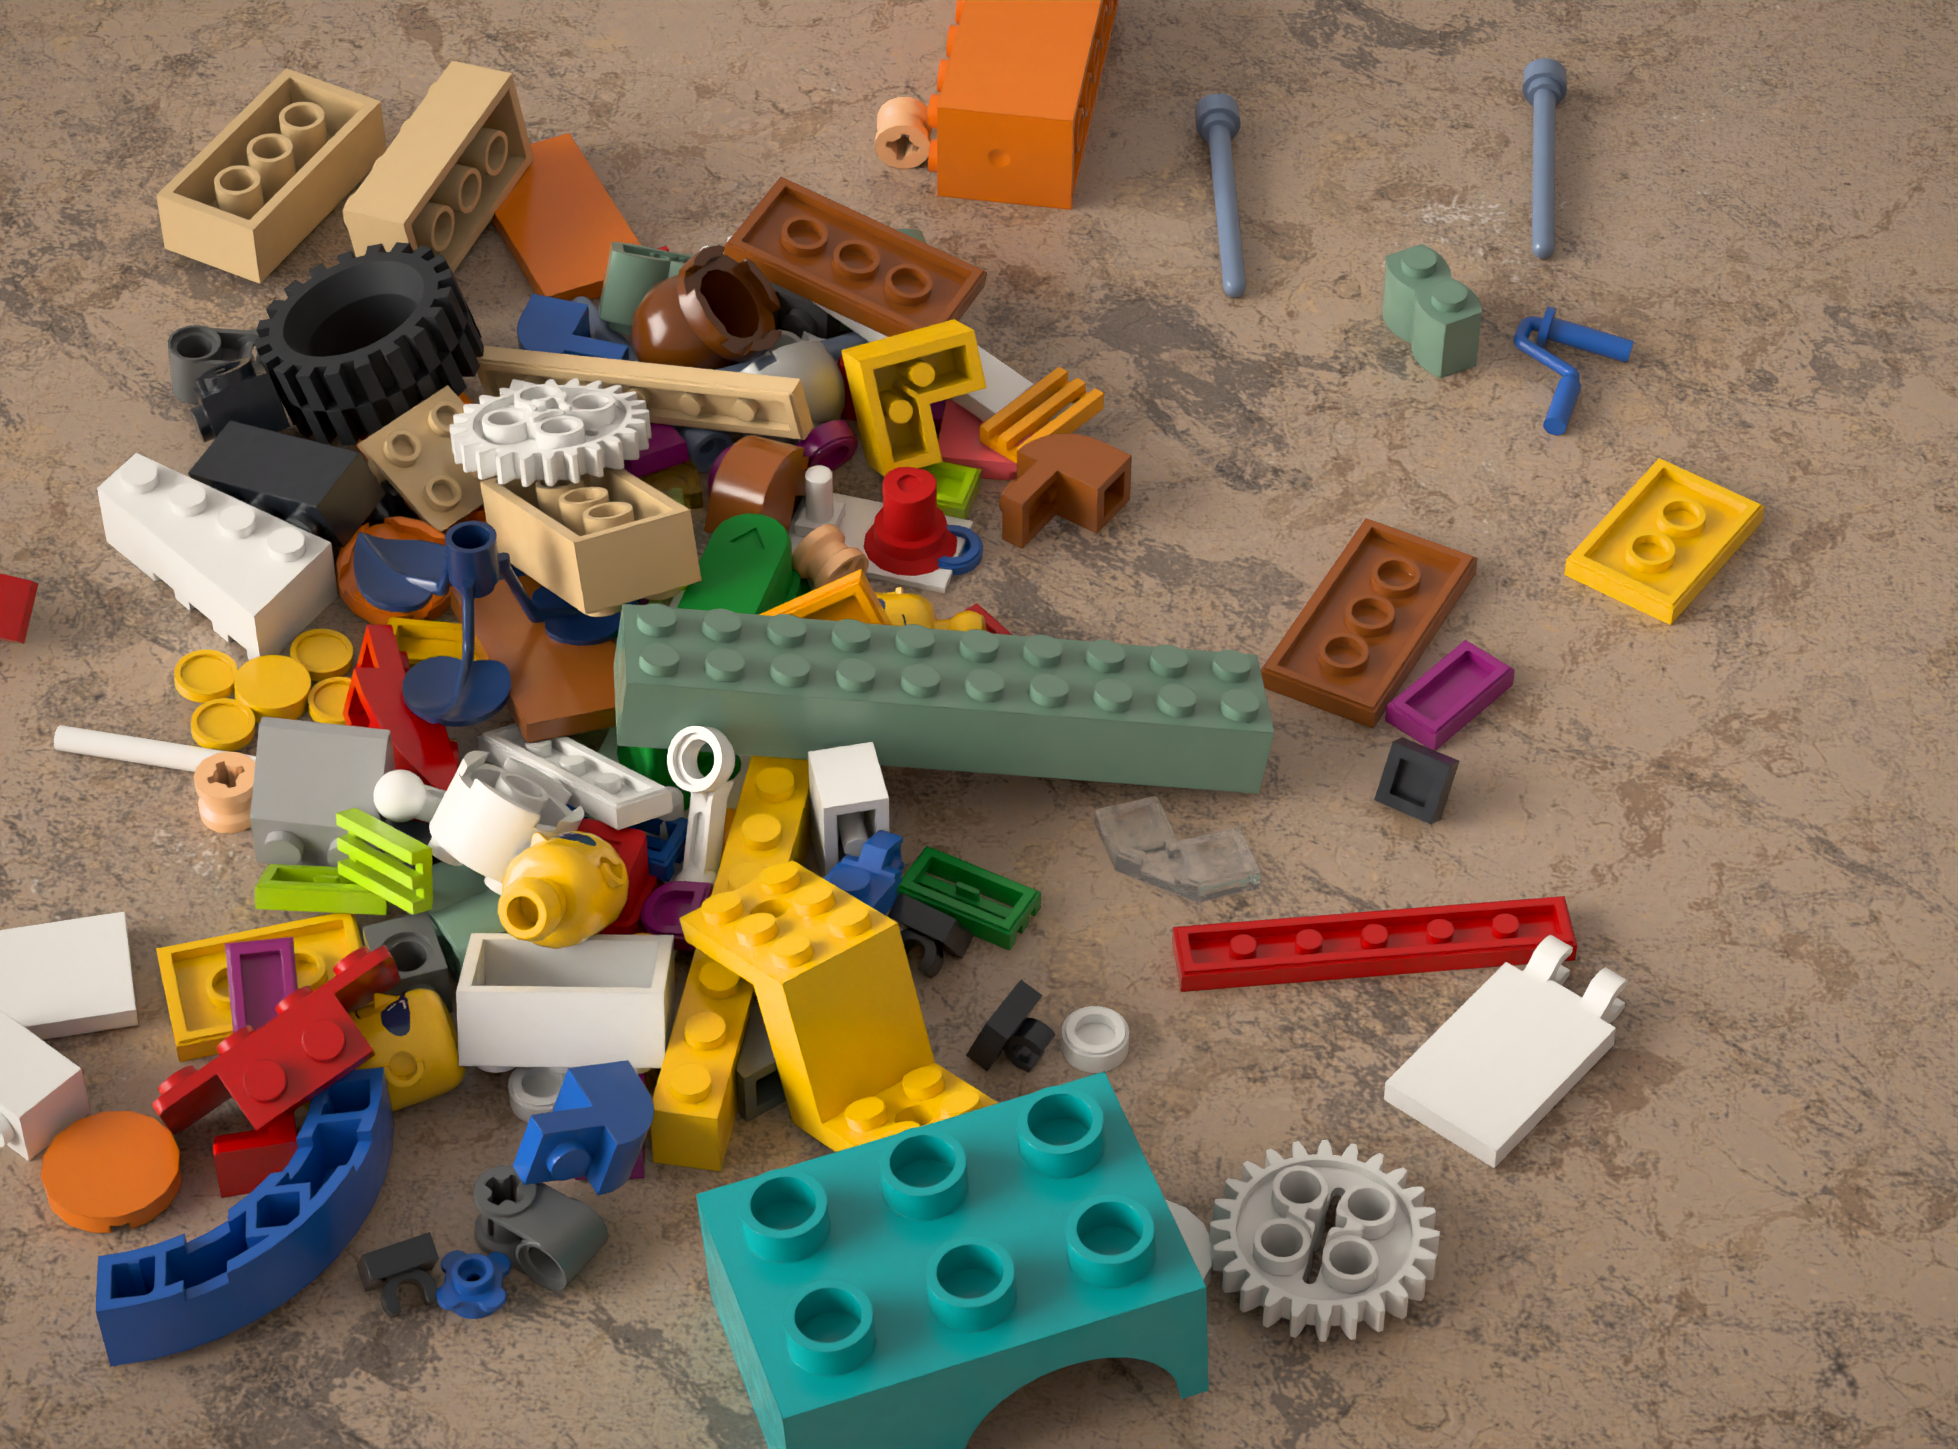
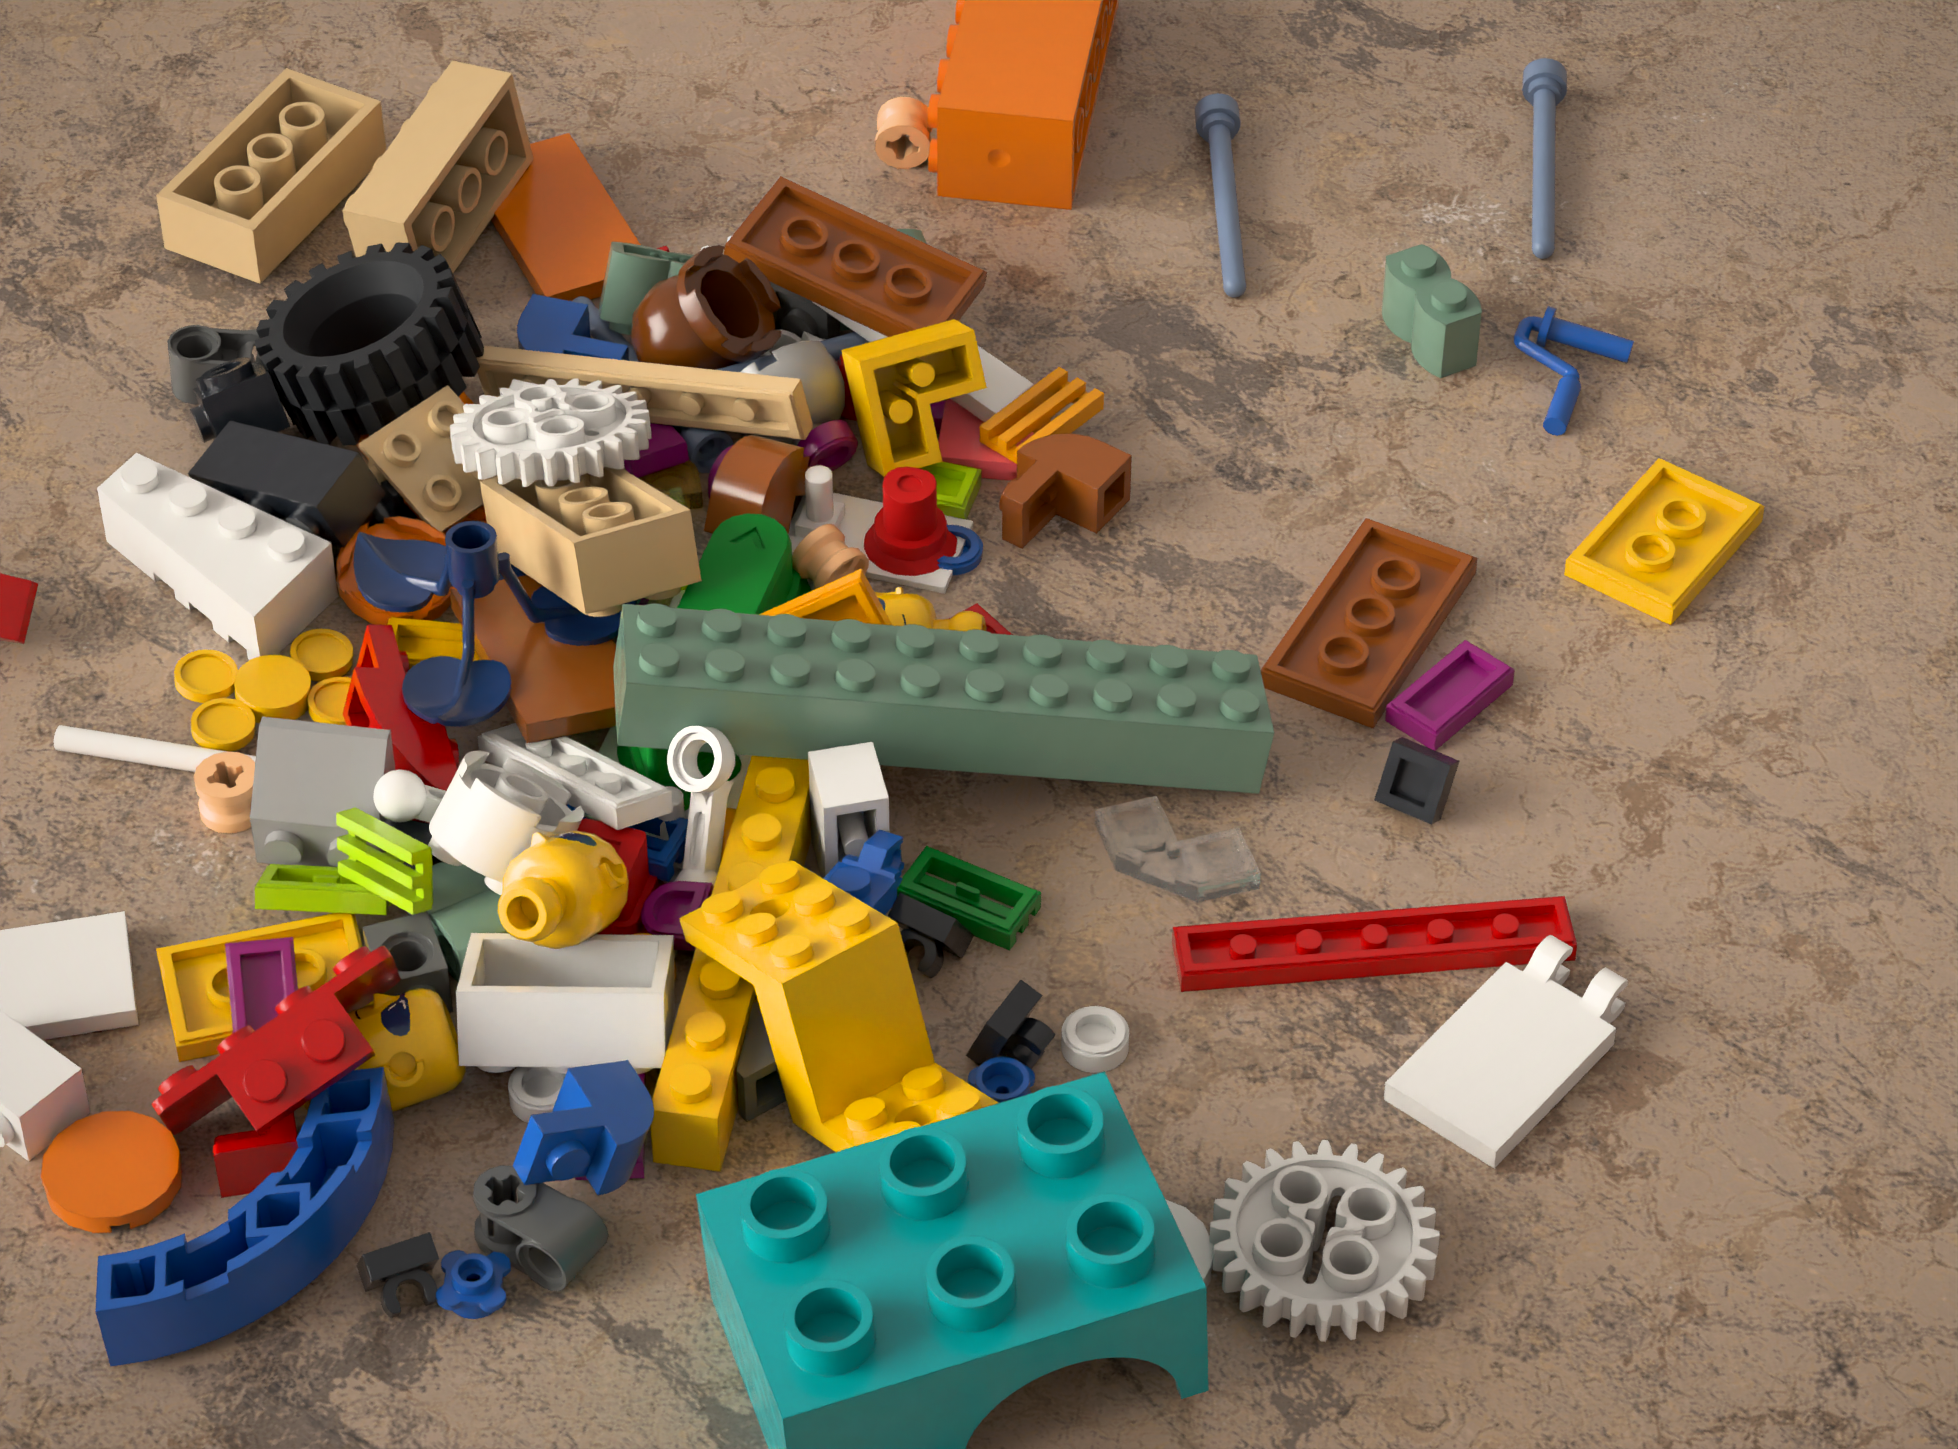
none -> blue plate [968,1057,1035,1103]

